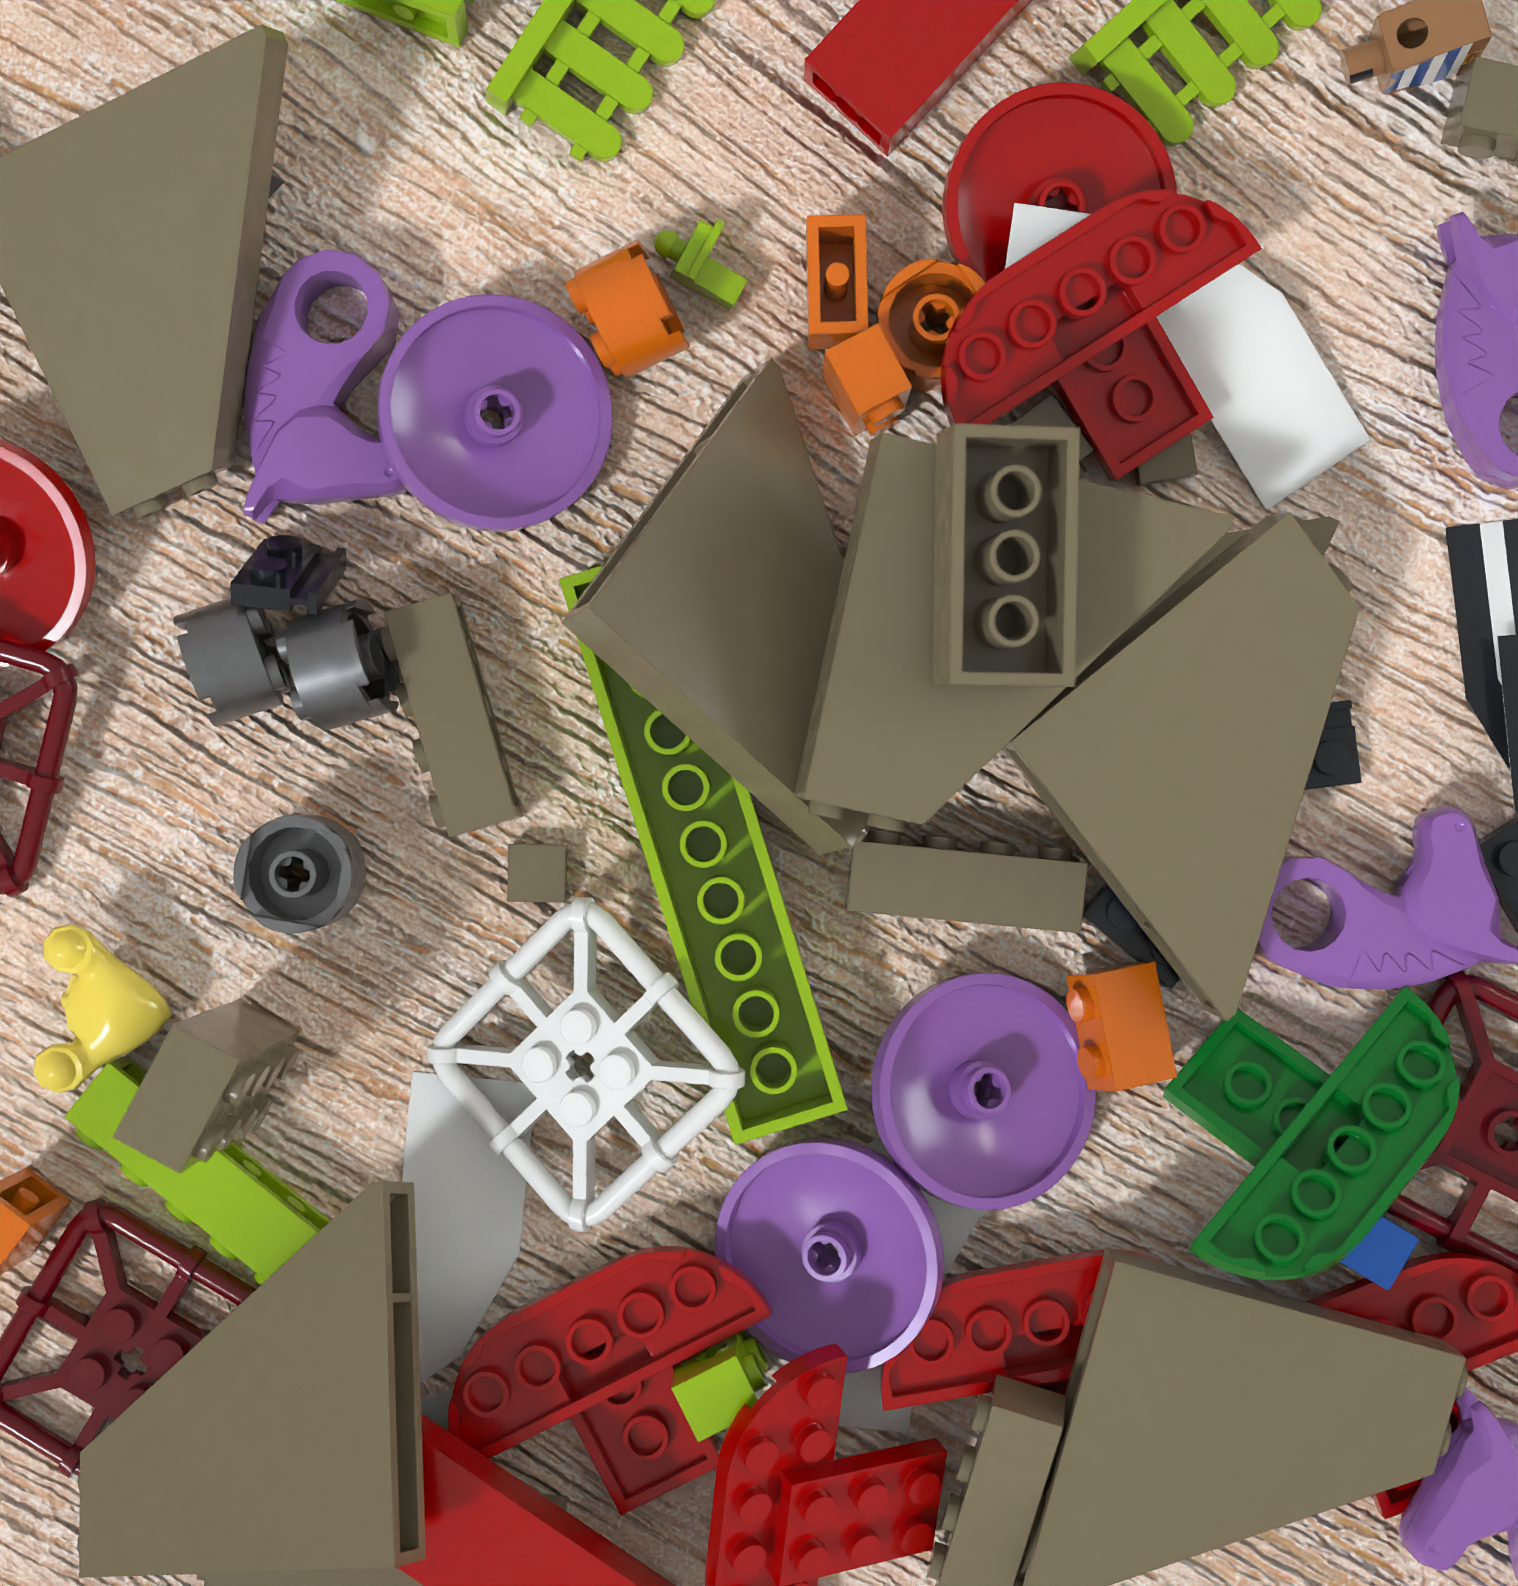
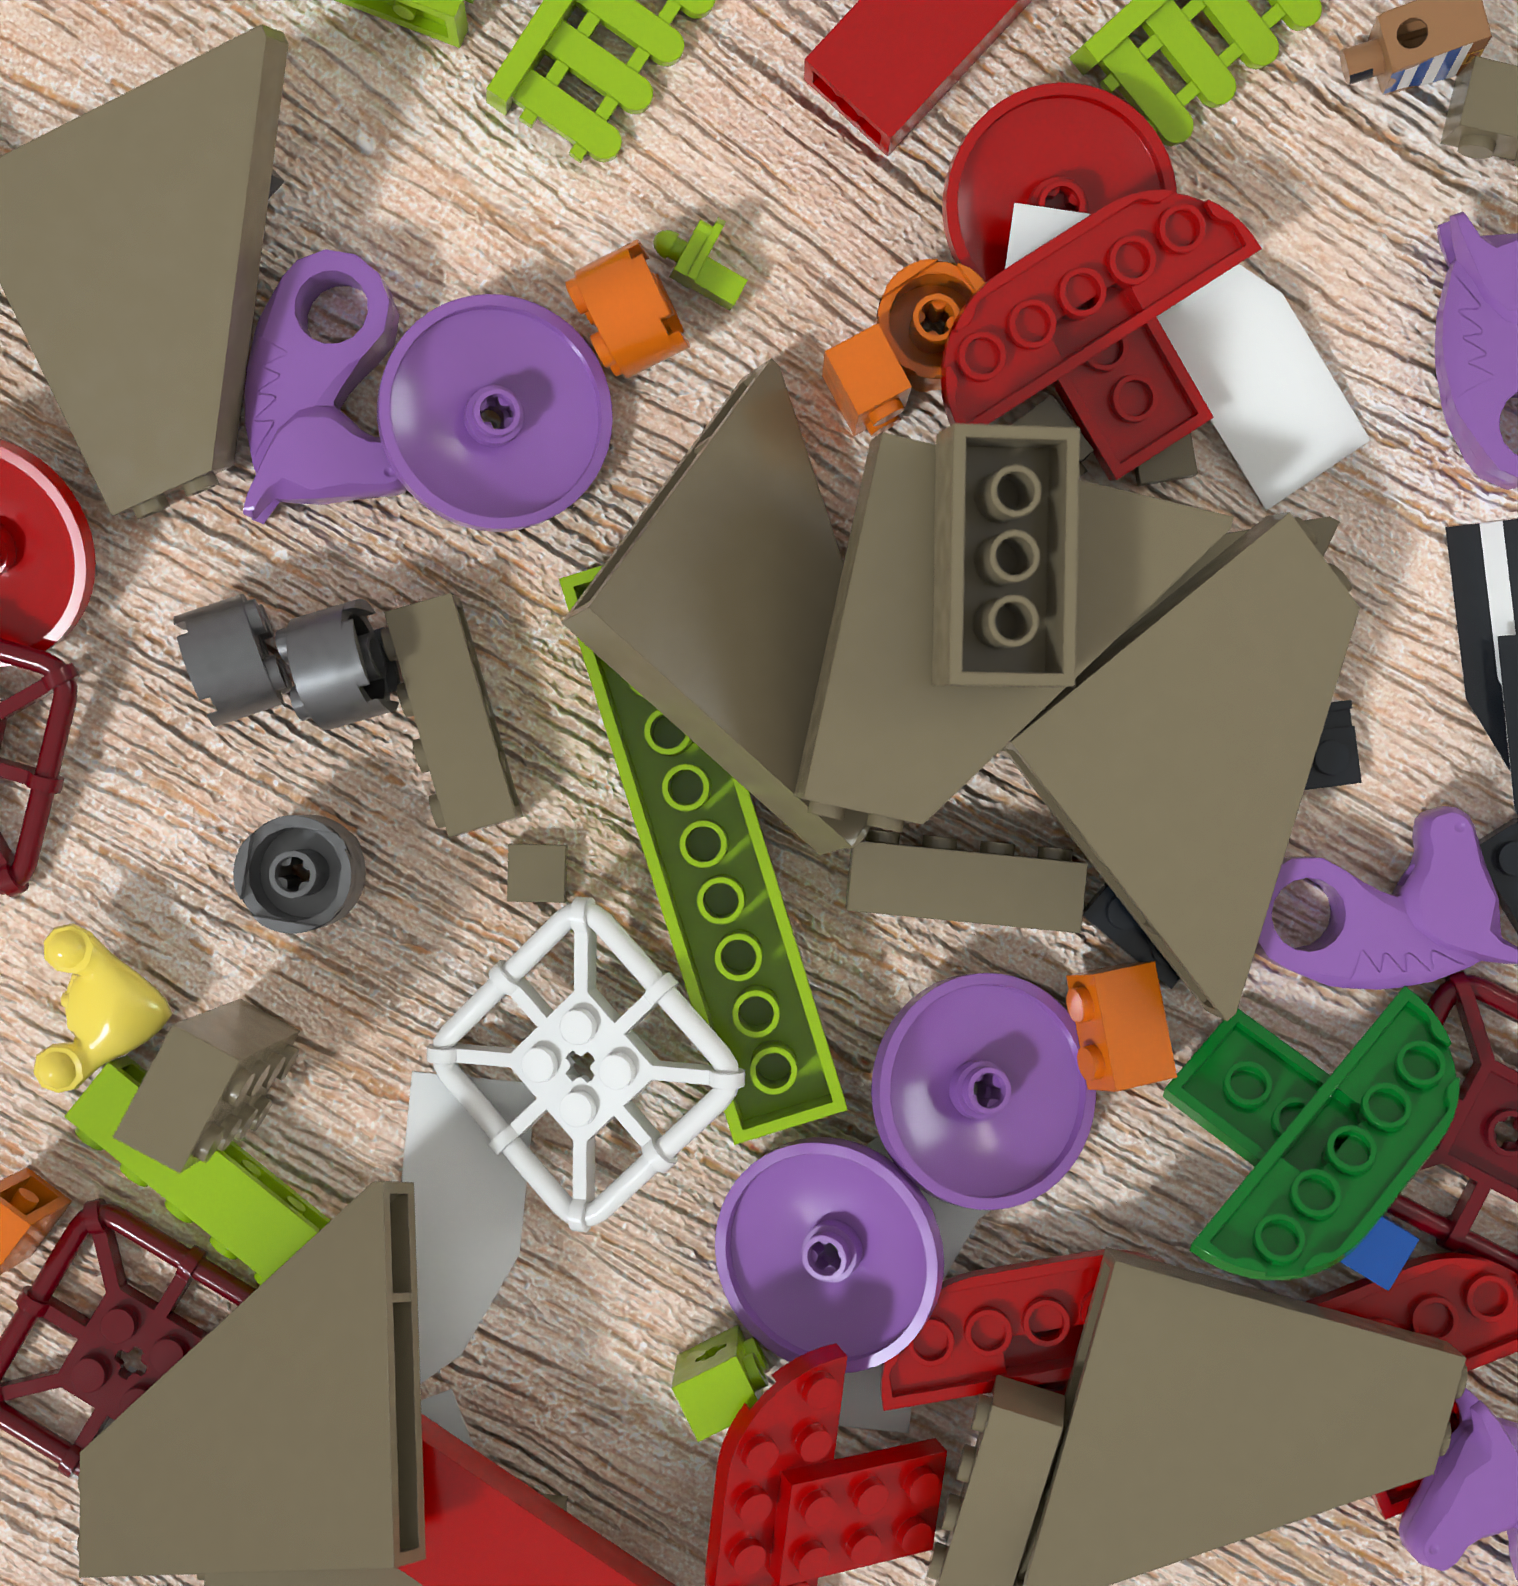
black plate [230,535,346,615] -> none
red plate [448,1246,773,1516] -> none
orange brick [806,214,868,350] -> none

